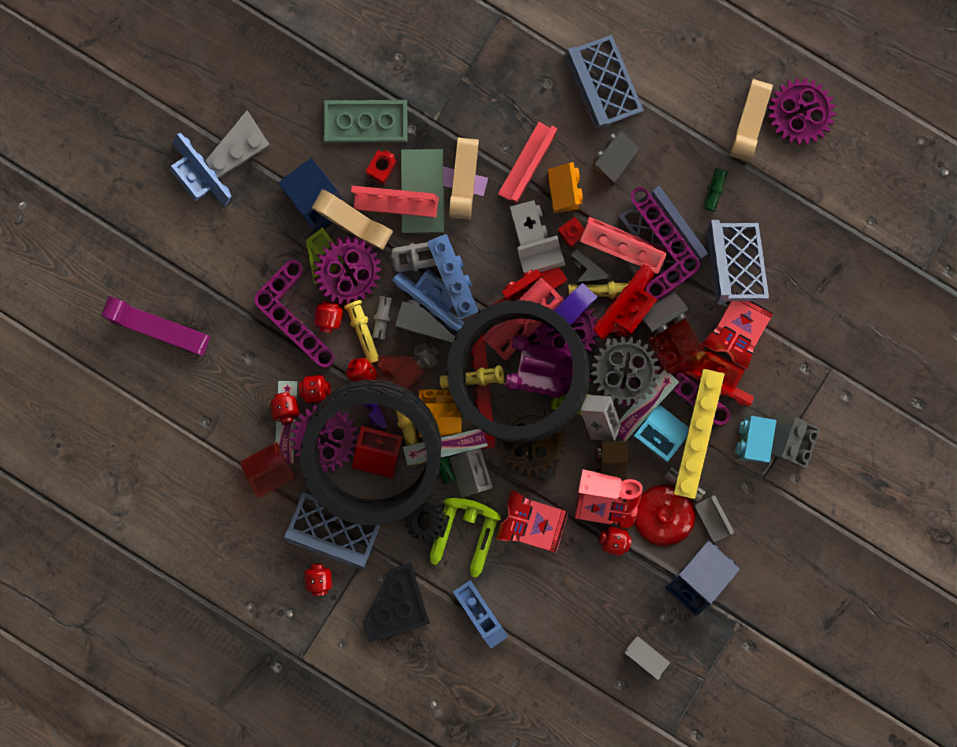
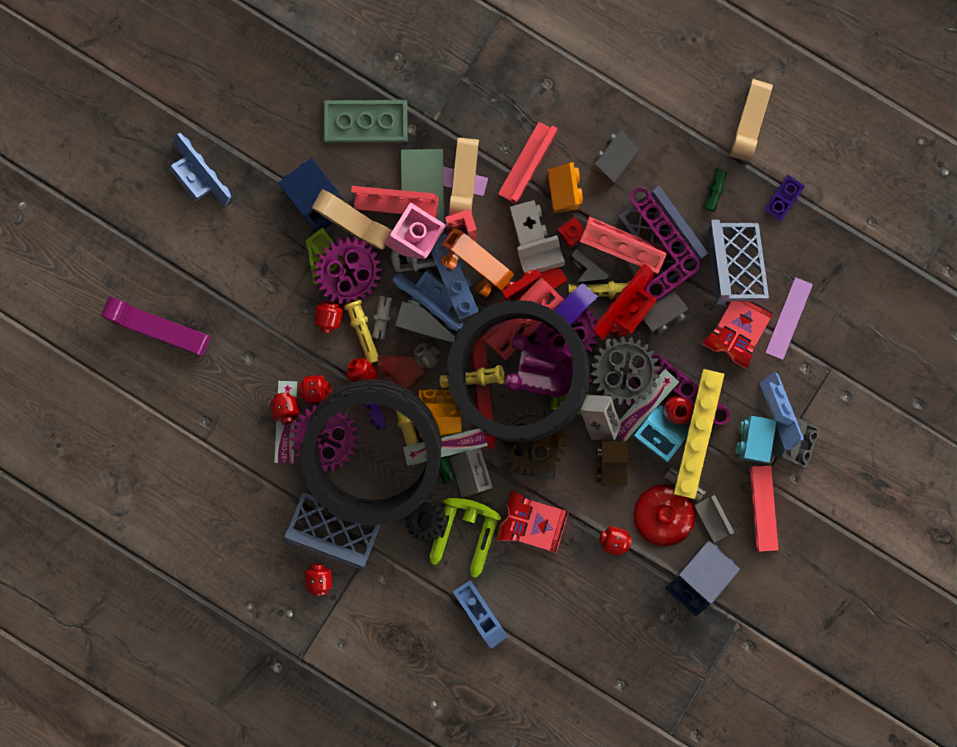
light grey wing [205,110,270,179] -> none
clear red slope [240,442,297,499] -> none
magenta beam [254,260,335,369] -> none
red slope [352,426,404,479] -> none
black plate [363,563,430,643] -> none
red brick [365,150,397,185] -> none
sand blue fence [564,35,644,130] -> none
coral piece [573,469,643,528] -> none
light grey panel [624,636,670,680] -> none
clear red slope [649,318,711,374] -> none
red bracket [675,350,754,407] -> none
magenta gear [768,78,836,146] -> none
none -> bright pink slope [384,202,446,259]
none -> orange brick [440,228,514,297]
none -> coral fence [445,209,477,242]
none -> red head [663,396,693,425]
none -> coral fence [749,466,778,552]
none -> medium blue bracket [760,372,804,450]
none -> dark purple slope [764,174,805,221]
none -> lavender sticker [766,277,813,360]

